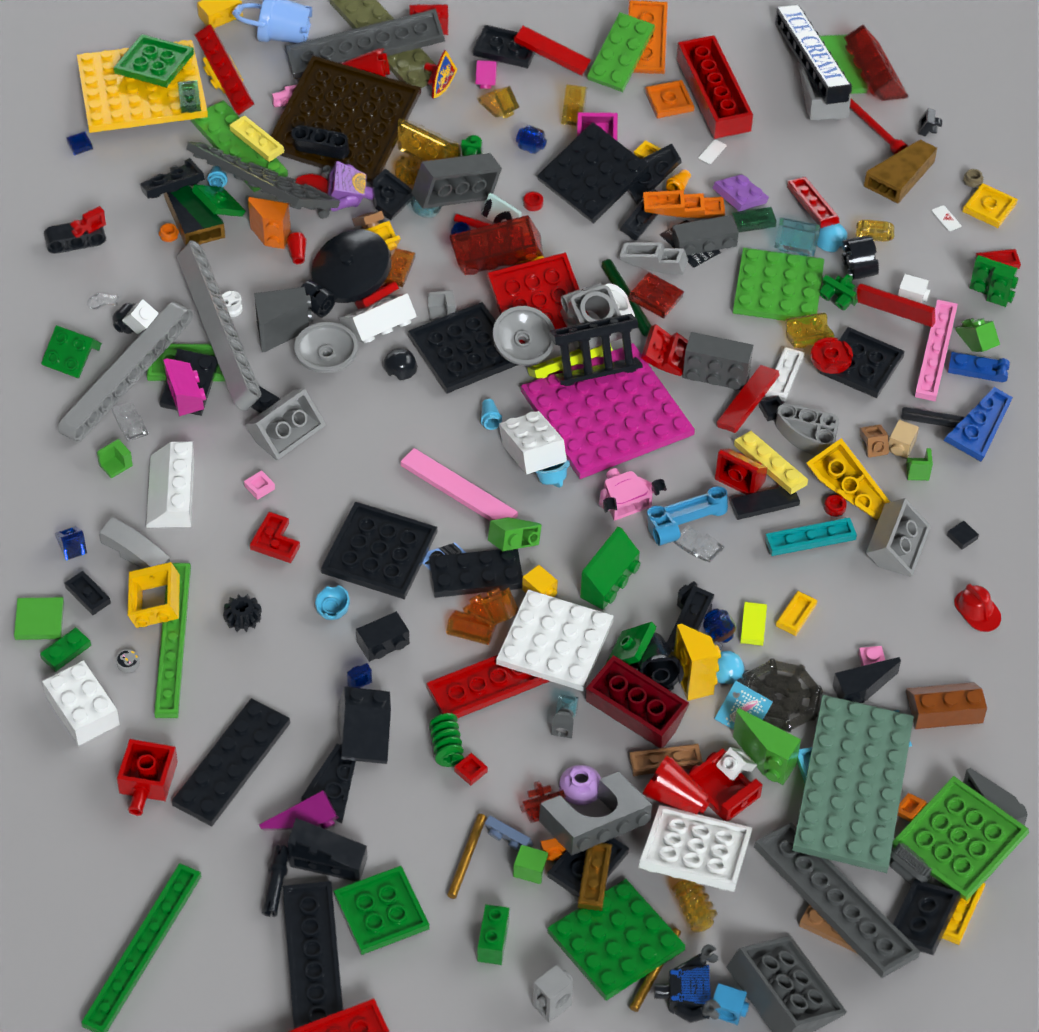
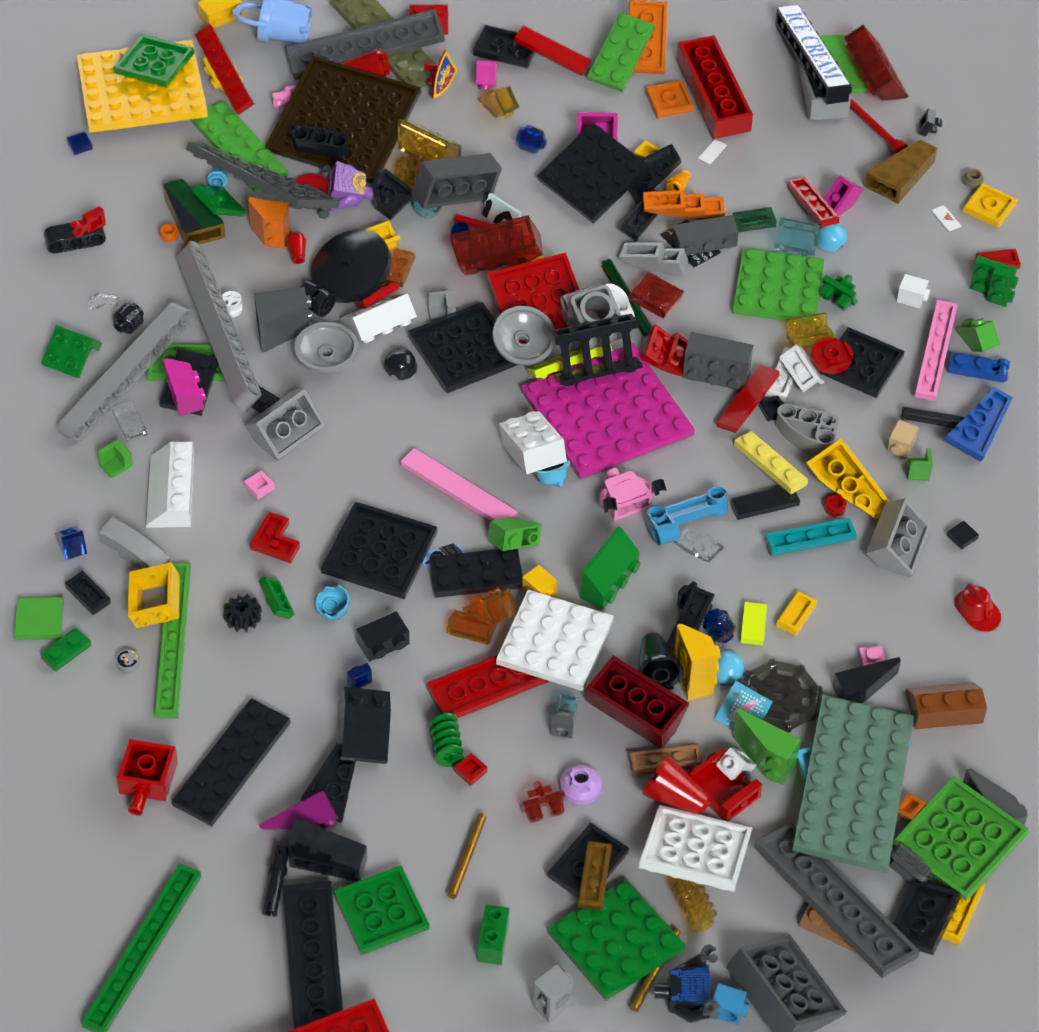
white brick [42,660,120,746] -> none
white brick [122,300,159,334] -> none
black wing [140,158,205,199] -> none
clear green plate [178,80,201,113] -> none
light yellow plate [229,115,284,162] -> none
medium nougat plate [352,211,385,229] -> none
green hips [461,135,483,156] -> none
medium azure cone [481,399,502,430] -> none
sand blue plate [485,816,533,852] -> none
bright green panel [513,845,548,884] -> none
red tile [523,192,544,211] -> none
dark grey arch [539,771,652,855] -> none
orange plate [540,838,566,861] -> none
clear yellow slope [561,84,588,126] -> none
green plate [606,621,657,665] -> none
medium lavender plate [713,174,769,211] -> none
red slope [715,449,767,495] -> none
black brick [842,235,879,280] -> none
clear yellow beam [856,220,895,242] -> none
red tile [857,283,936,327] -> none
medium nougat bracket [860,424,889,457] -> none
none -> green plate [258,576,294,619]
none -> white panel [780,345,825,392]
none -> dark pink slope [824,175,864,216]

